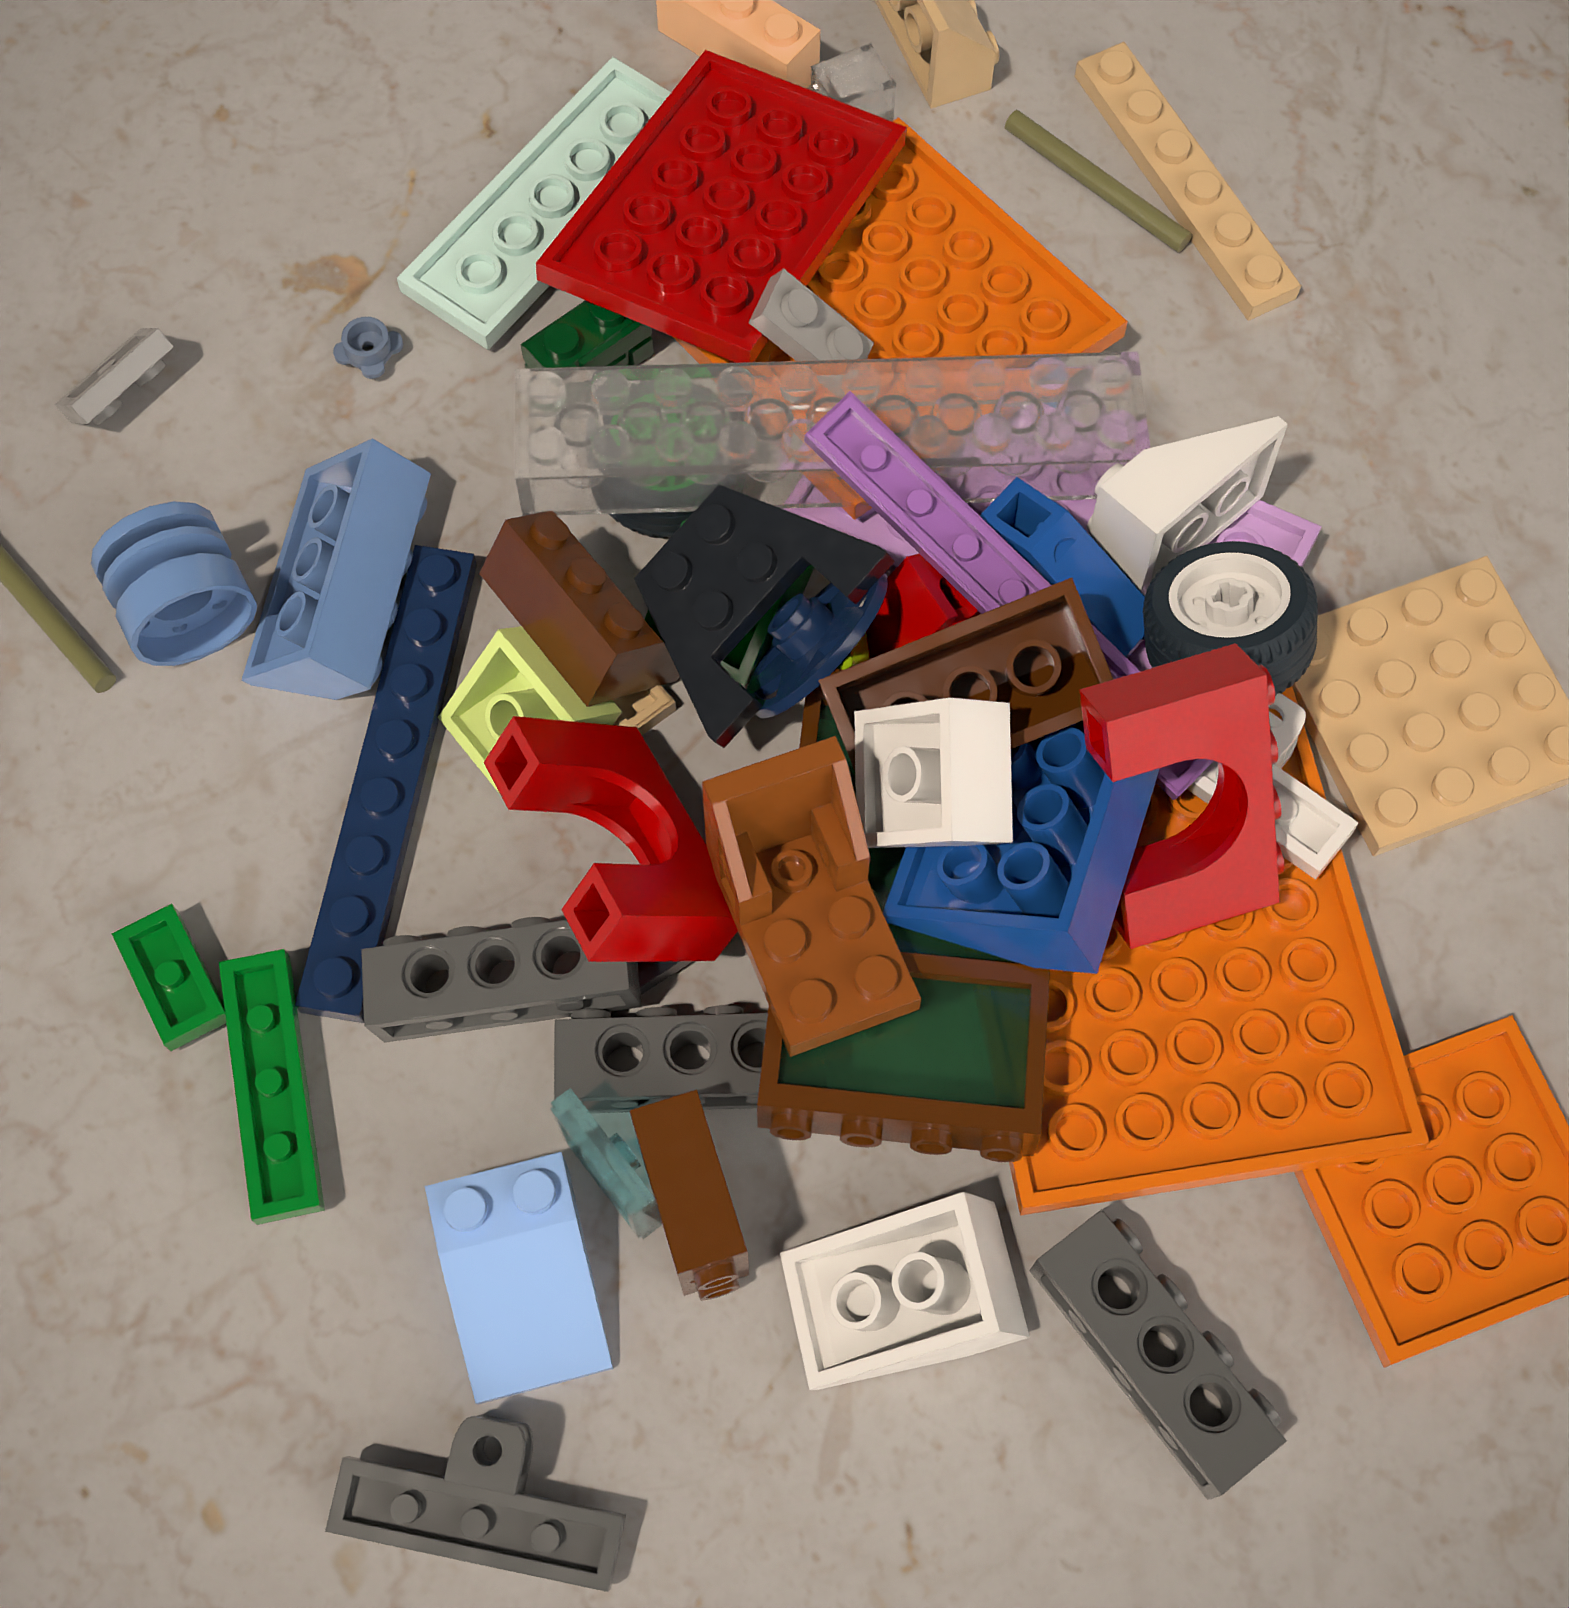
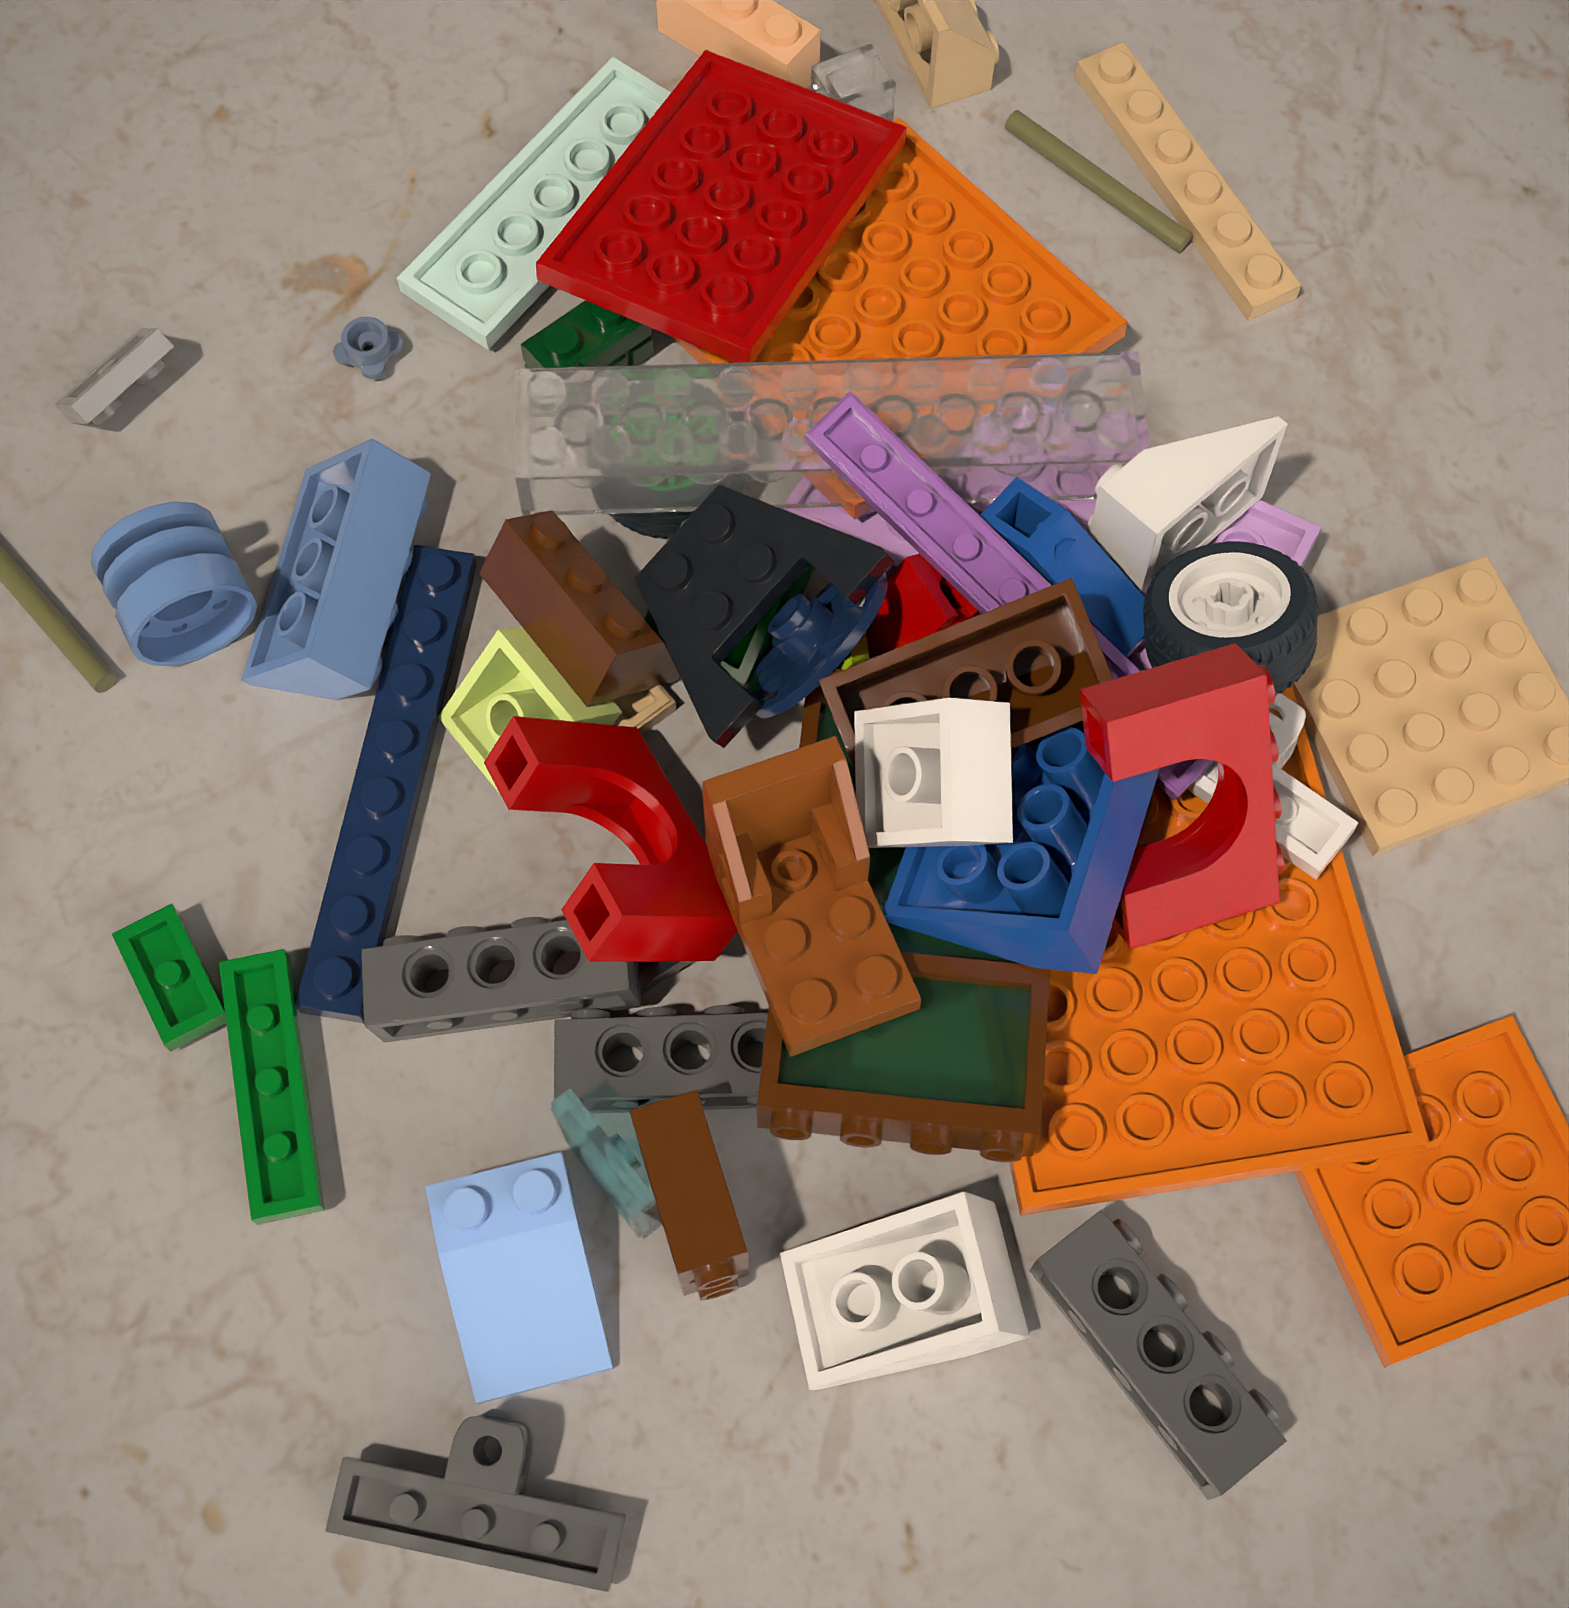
light grey plate [749,269,874,396] -> none

